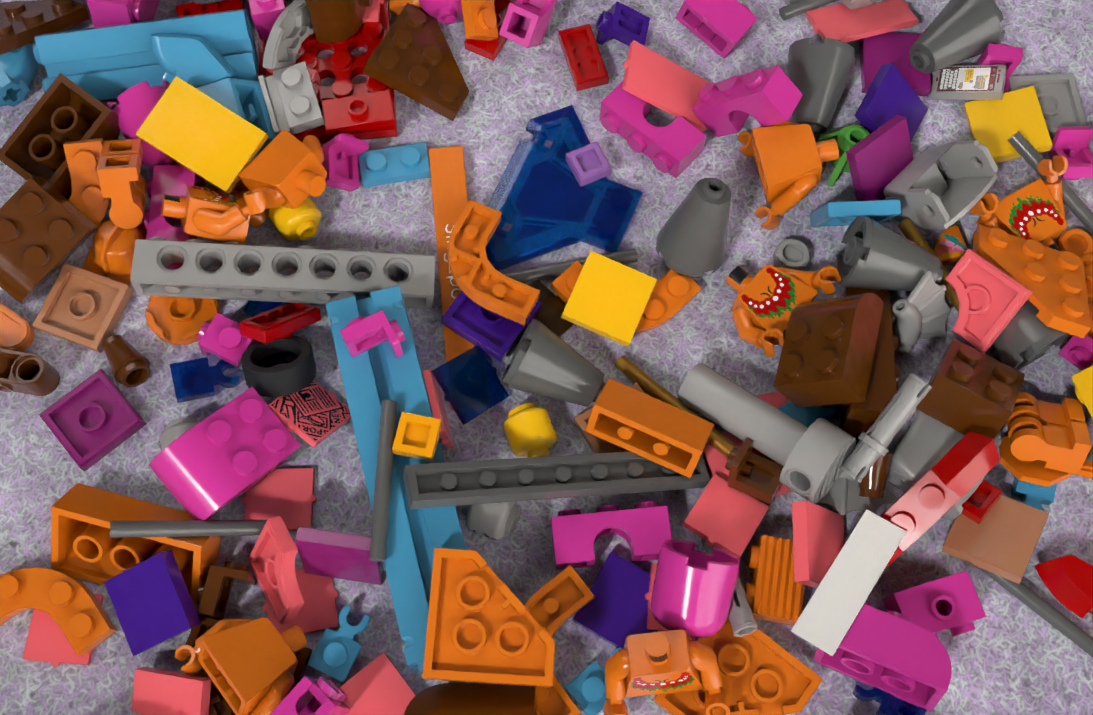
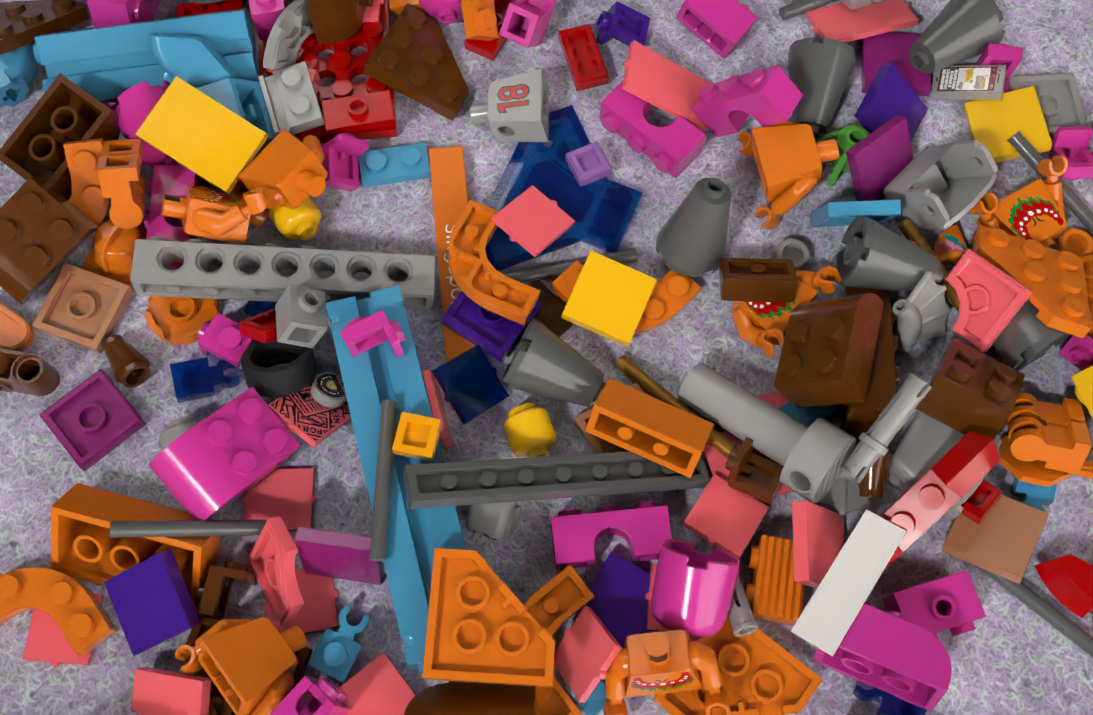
none -> light grey brick [275,284,328,349]
none -> tile [310,372,347,408]
none -> light grey torso [470,69,549,142]
none -> coral piece [492,185,575,257]
none -> coral piece [554,606,622,703]
none -> reddish brown slope [719,258,798,302]

